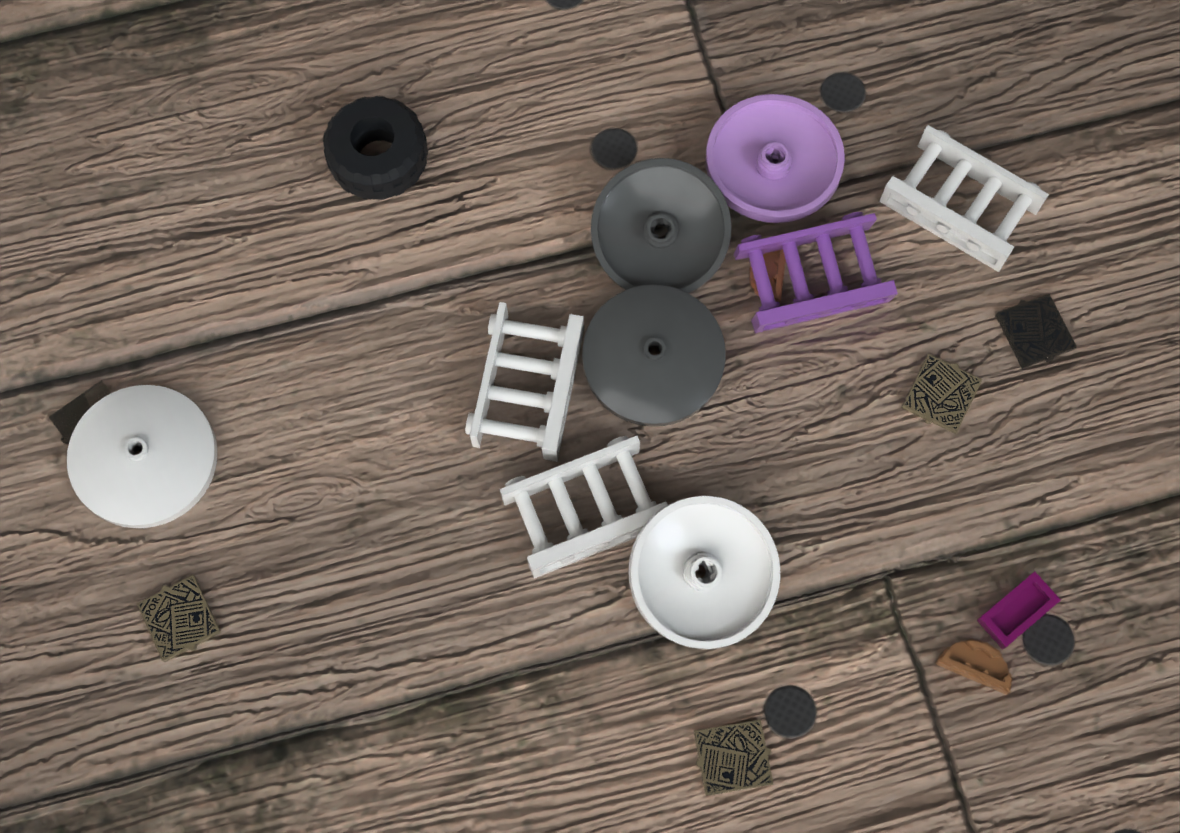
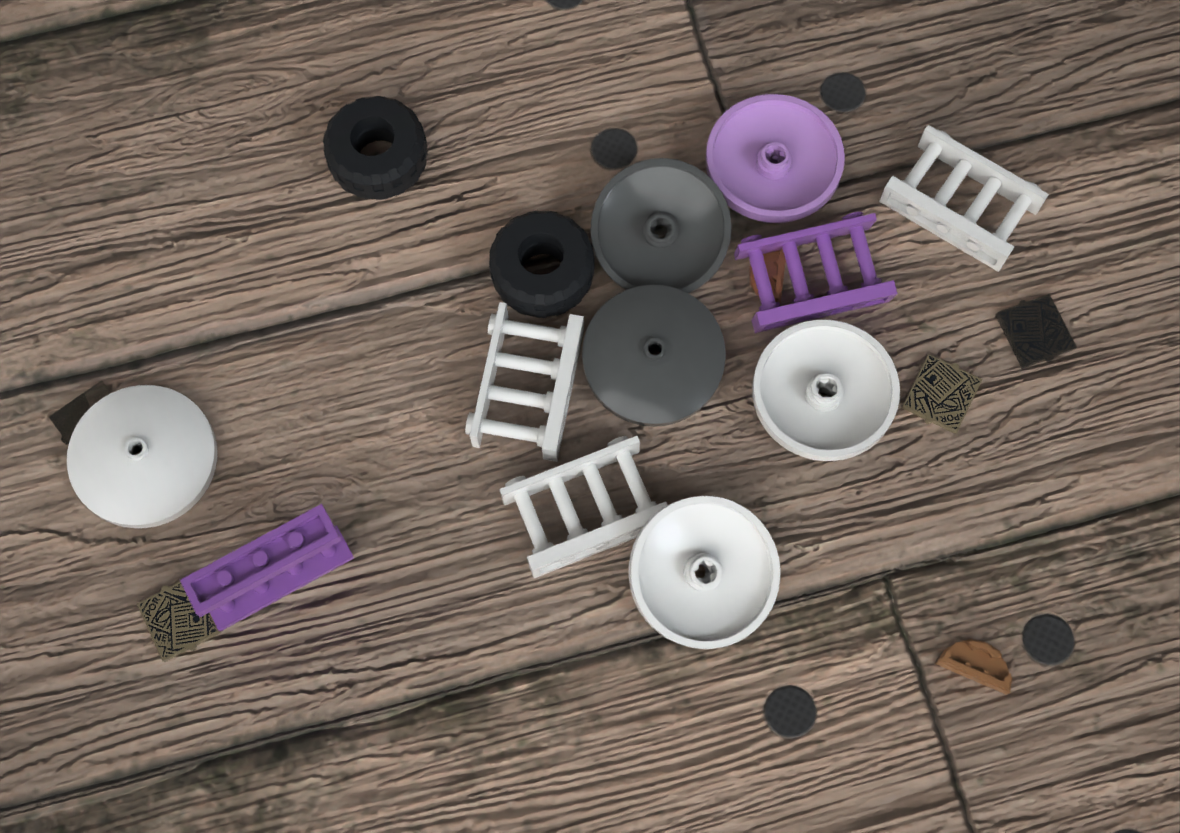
dark tan piece [694,720,773,796] -> none
magenta tile [976,571,1061,650] -> none
none -> medium lavender fence [180,504,354,632]
none -> black tyre [489,210,595,318]
none -> white dish [752,320,900,461]

